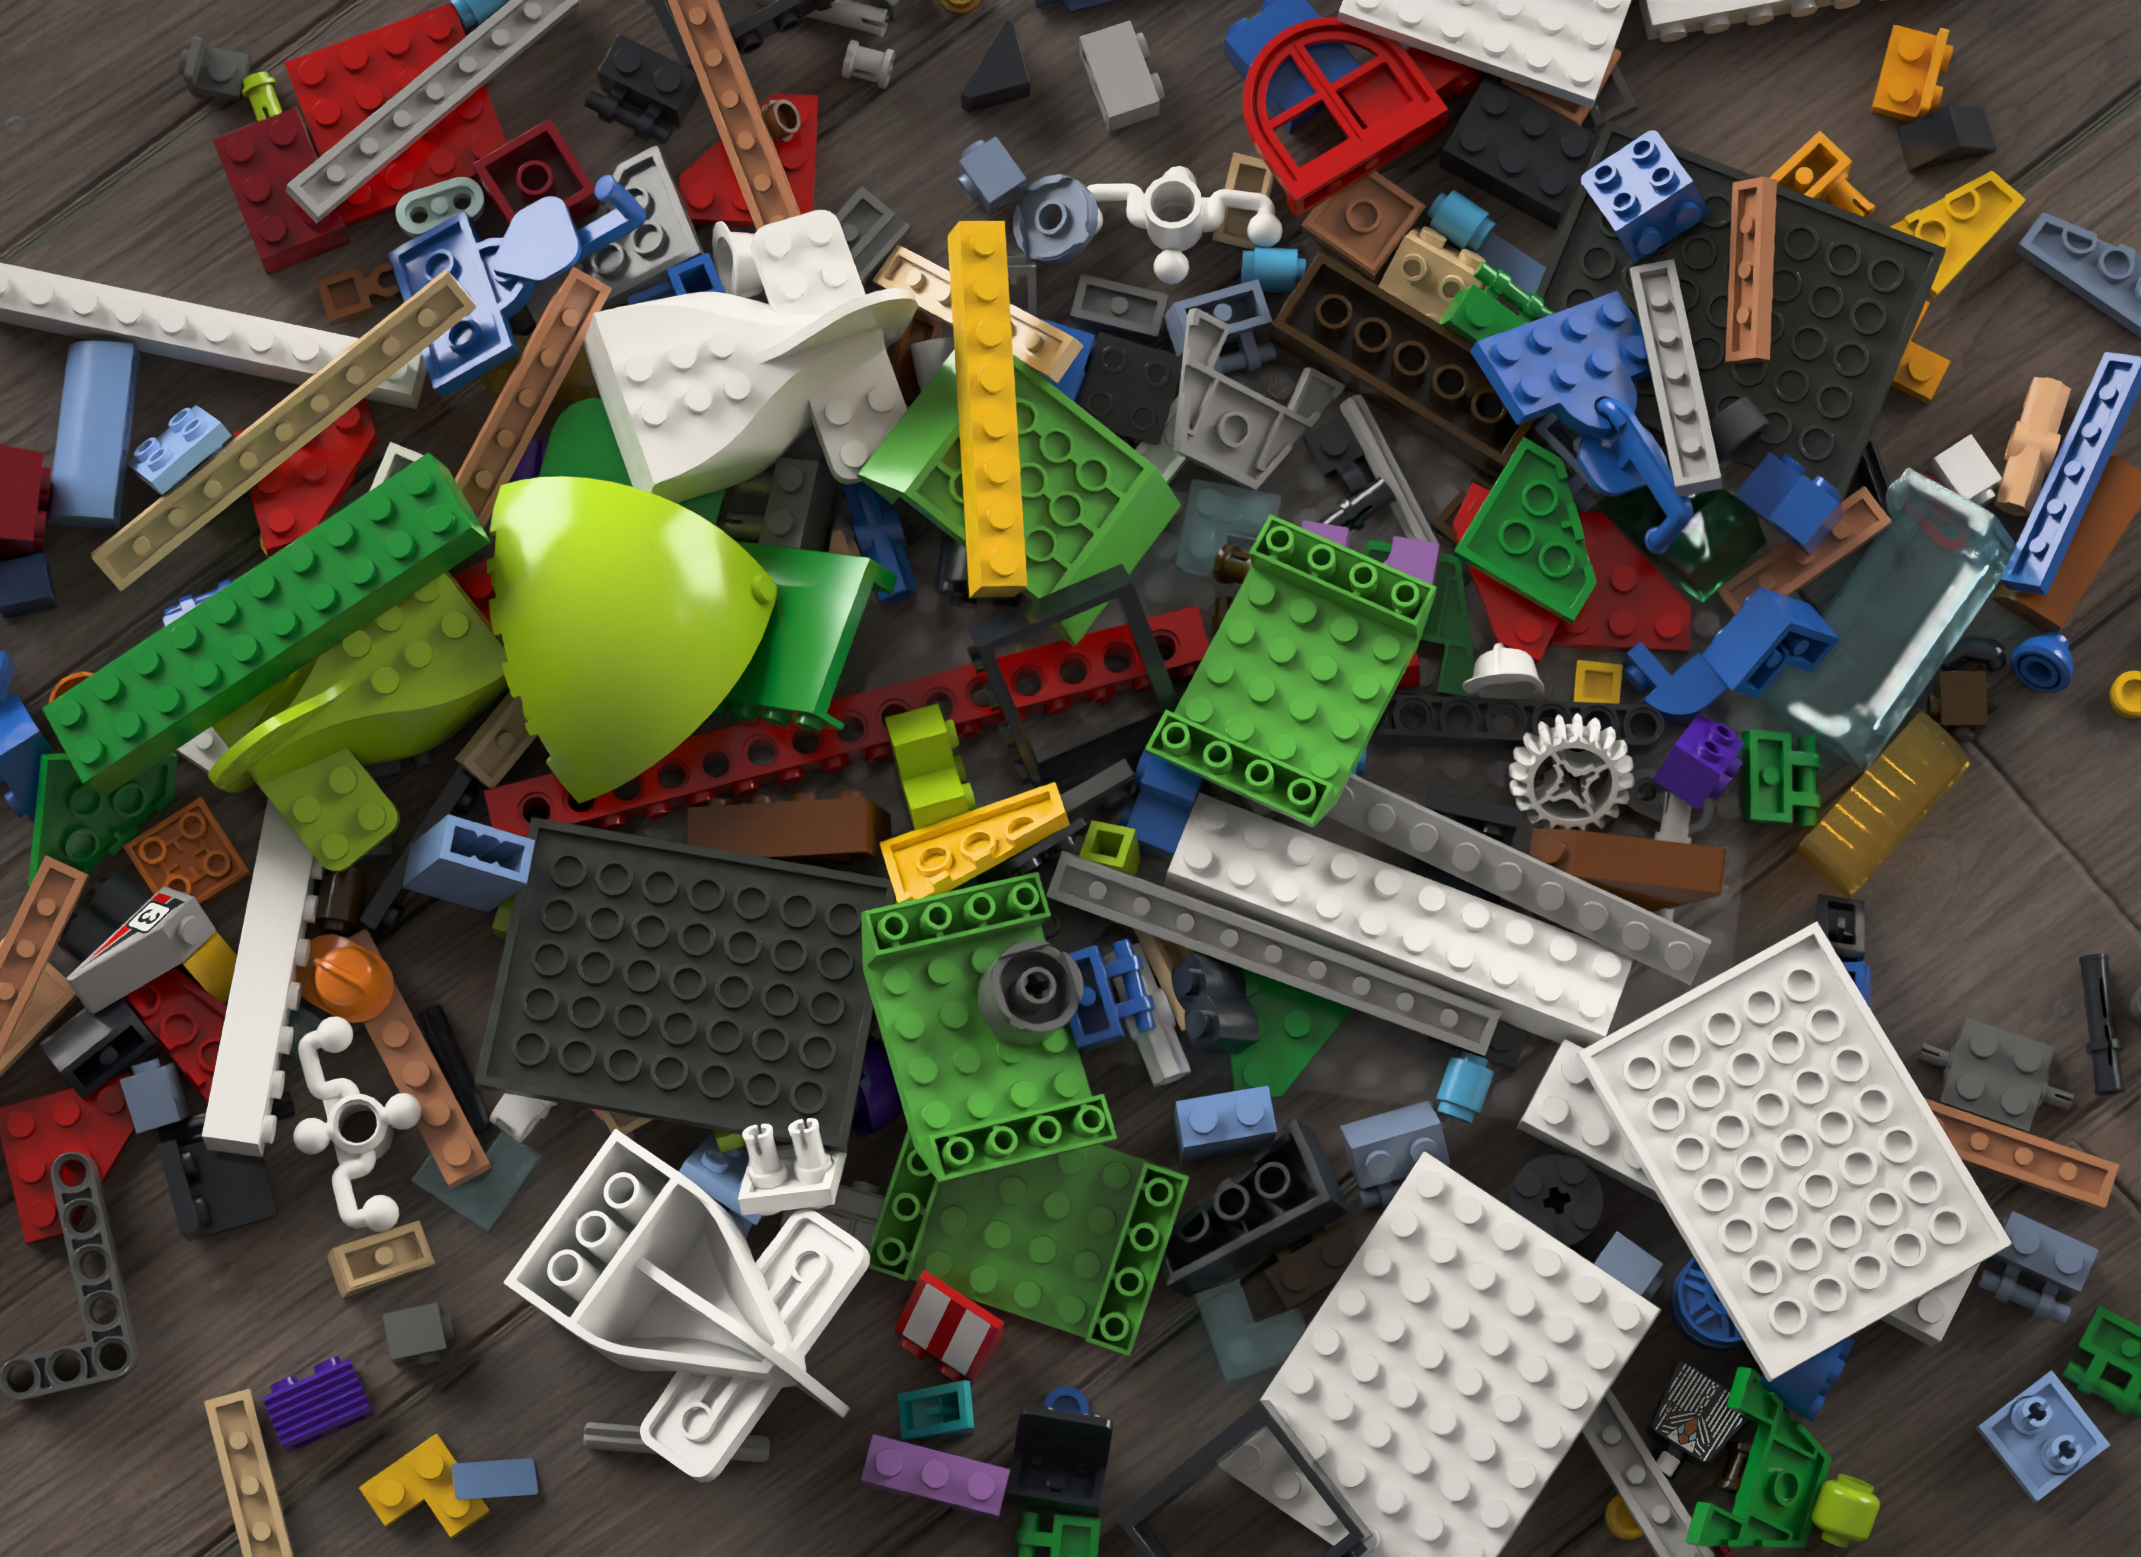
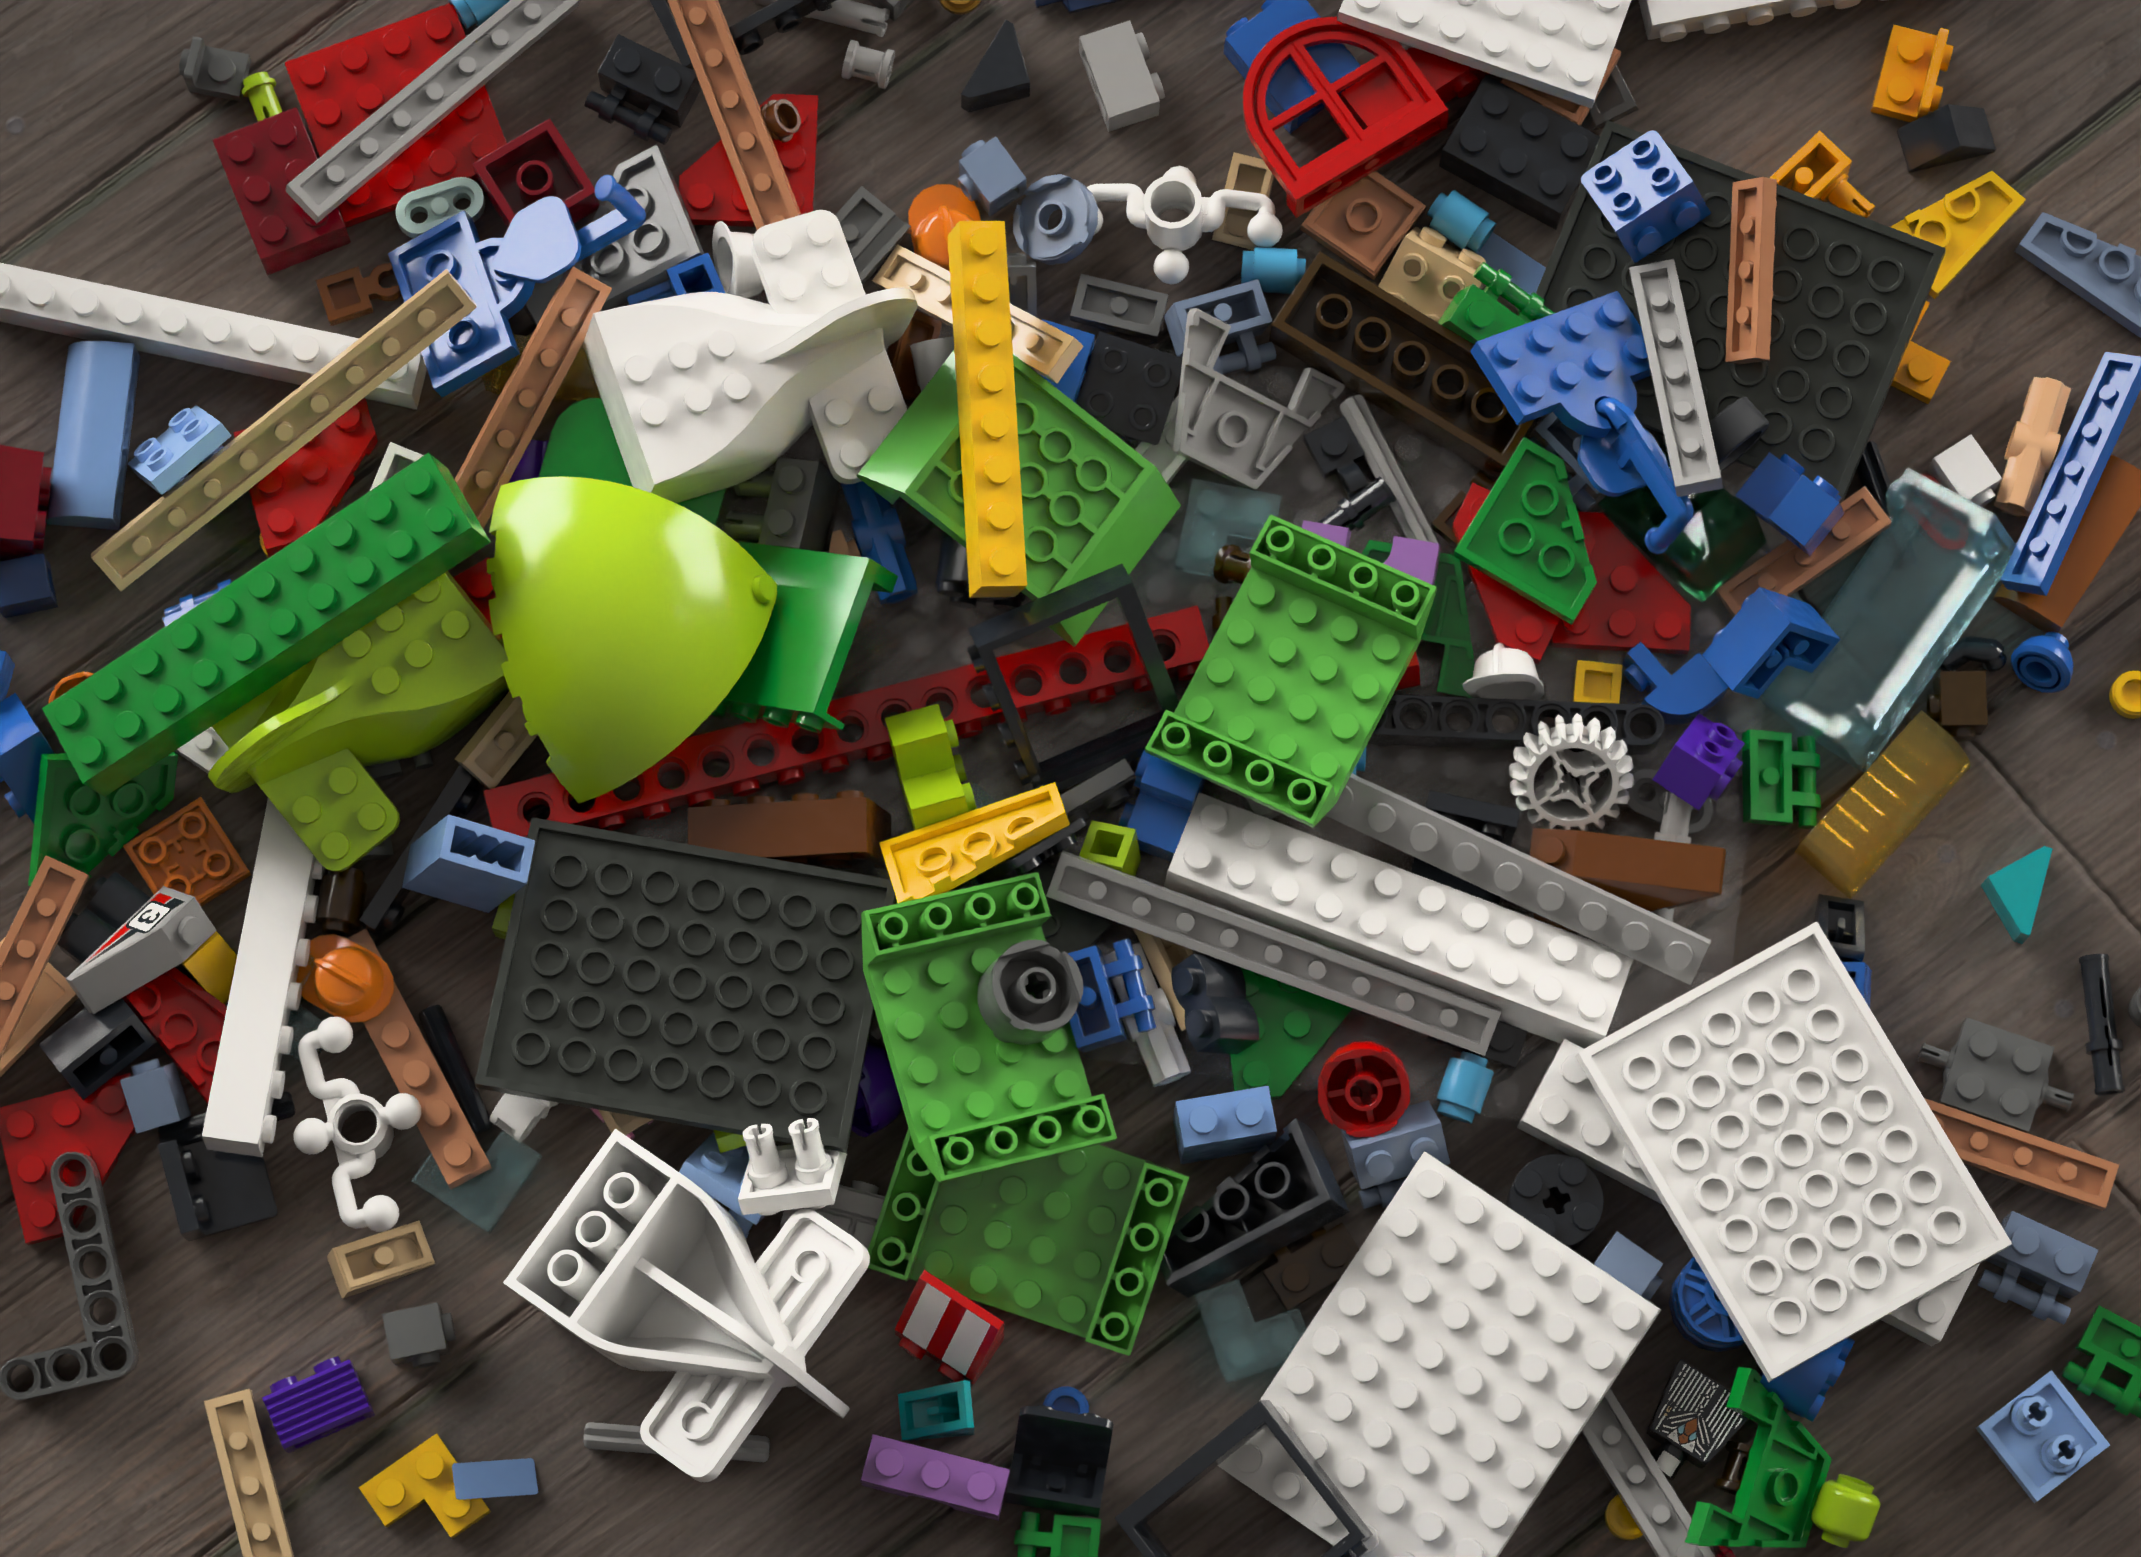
none -> orange piece [908,184,981,272]
none -> red cylinder [1318,1041,1410,1137]
none -> teal slope [1981,846,2053,944]

